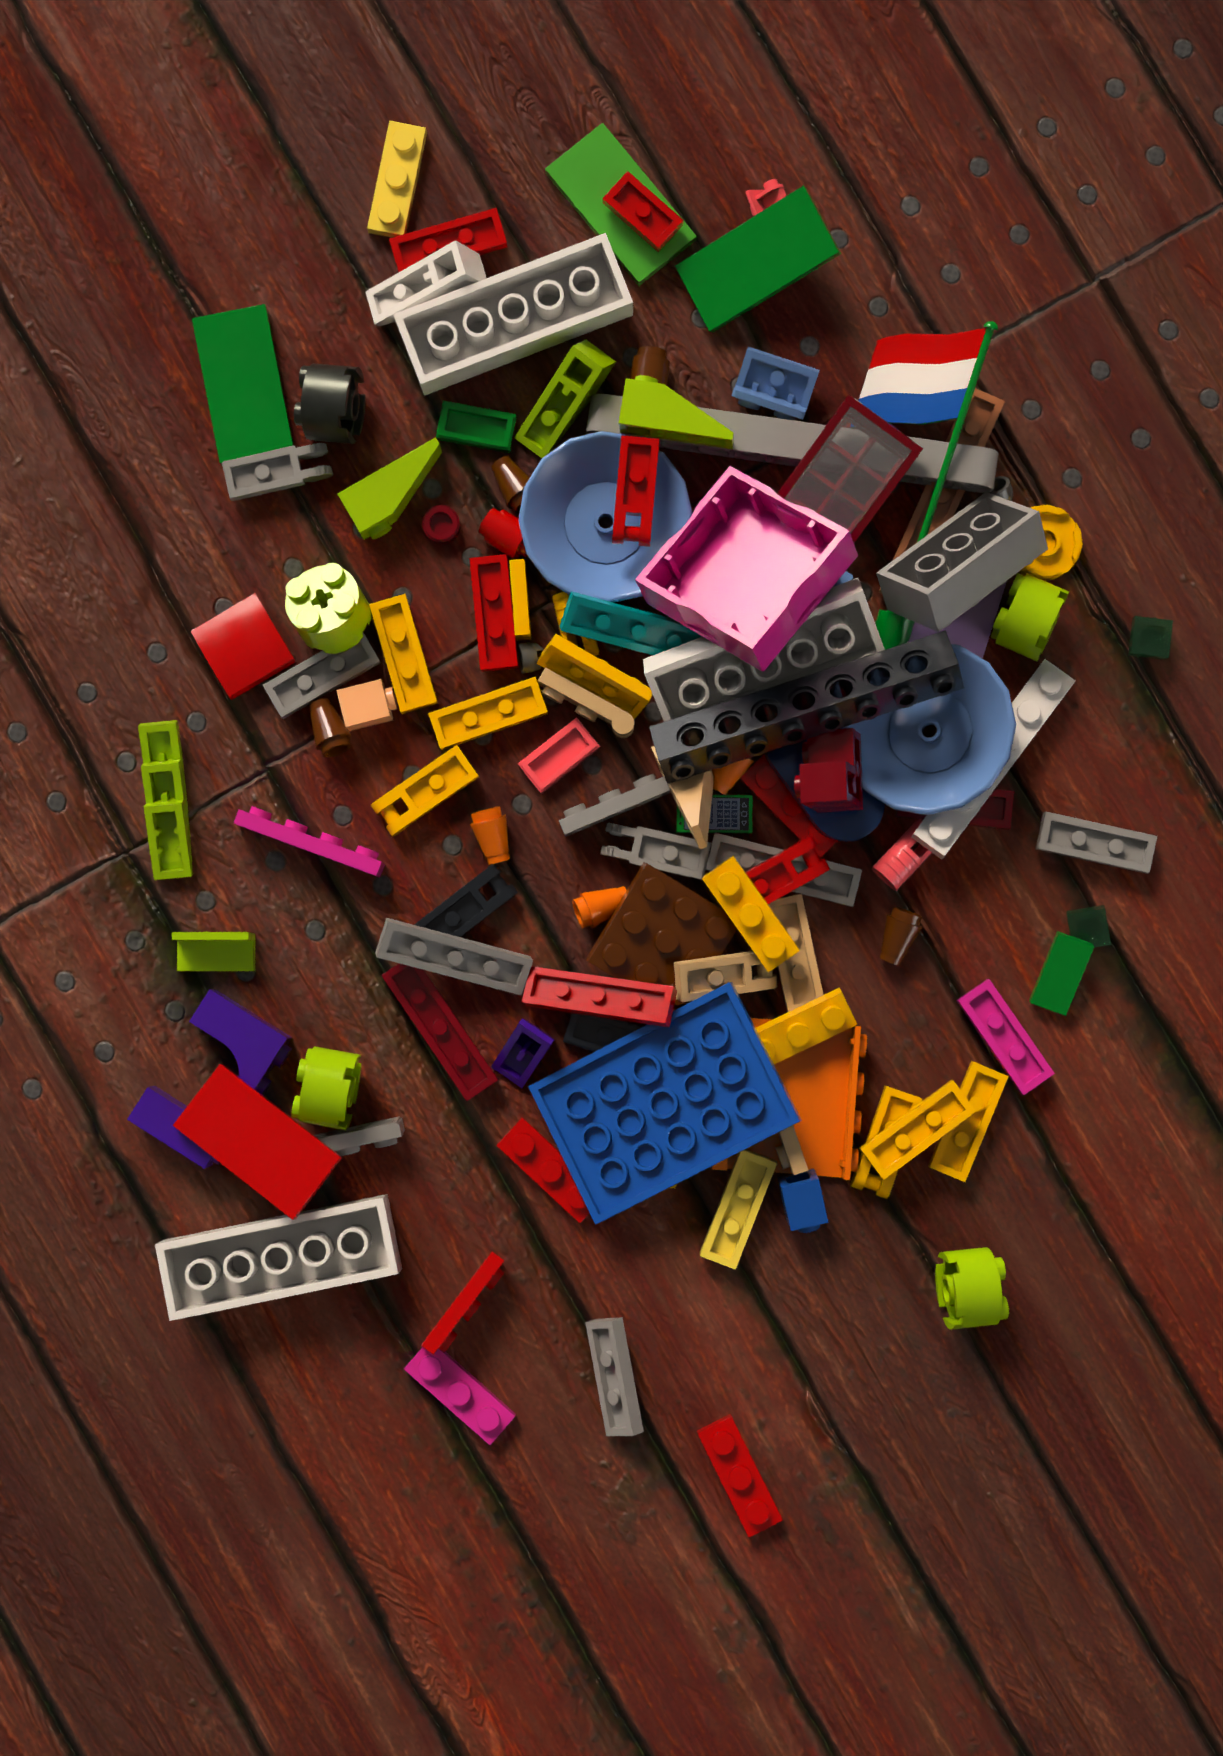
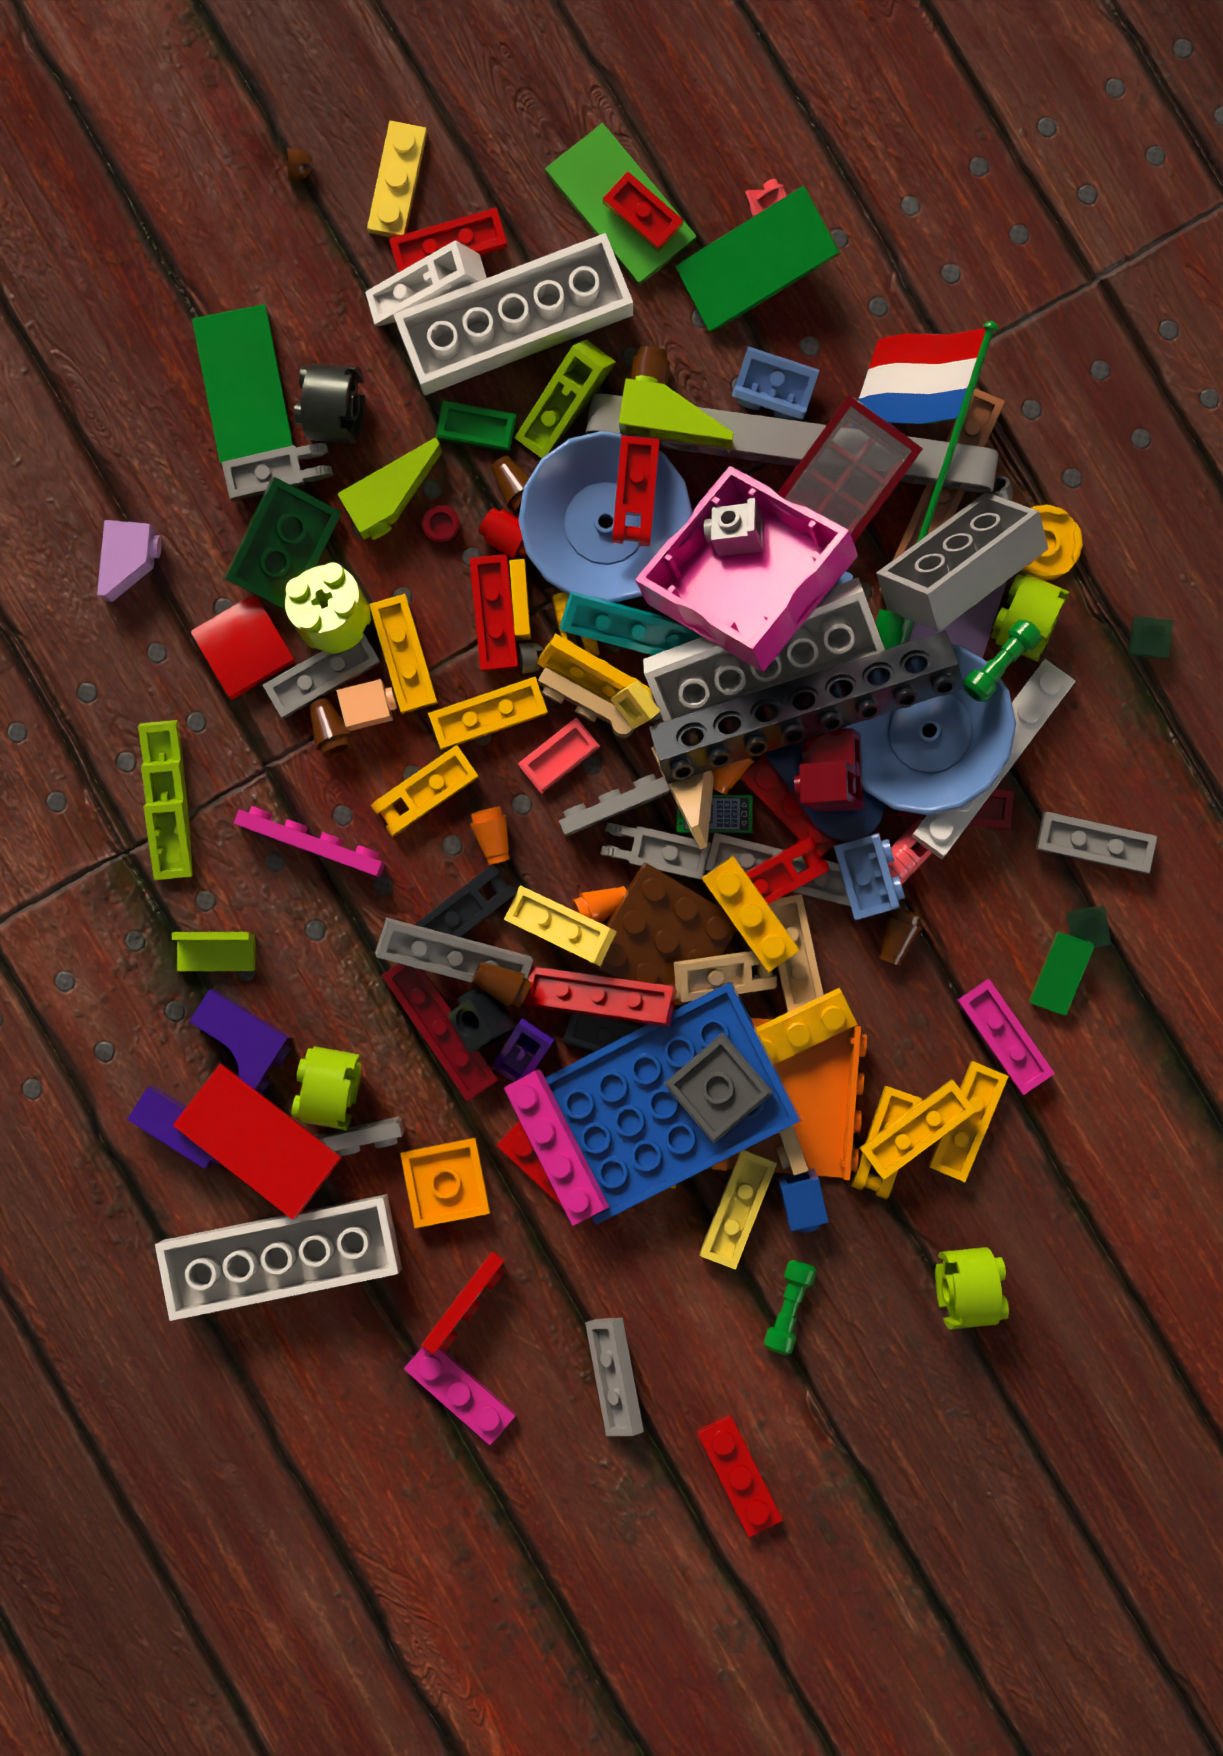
none -> lavender slope [97,520,162,602]
none -> dark green plate [223,477,342,611]
none -> reddish brown hinge [287,148,313,180]
none -> light orange plate [400,1138,490,1228]
none -> black brick [447,989,516,1054]
none -> reddish brown cone [471,961,532,1009]
none -> light yellow plate [504,885,617,966]
none -> dark pink plate [504,1069,609,1226]
none -> light yellow plate [611,680,660,729]
none -> dark grey tile [664,1033,774,1143]
none -> brick [704,498,764,557]
none -> green piece [763,1260,817,1355]
none -> medium blue bracket [834,833,905,920]
none -> green piece [963,620,1042,702]

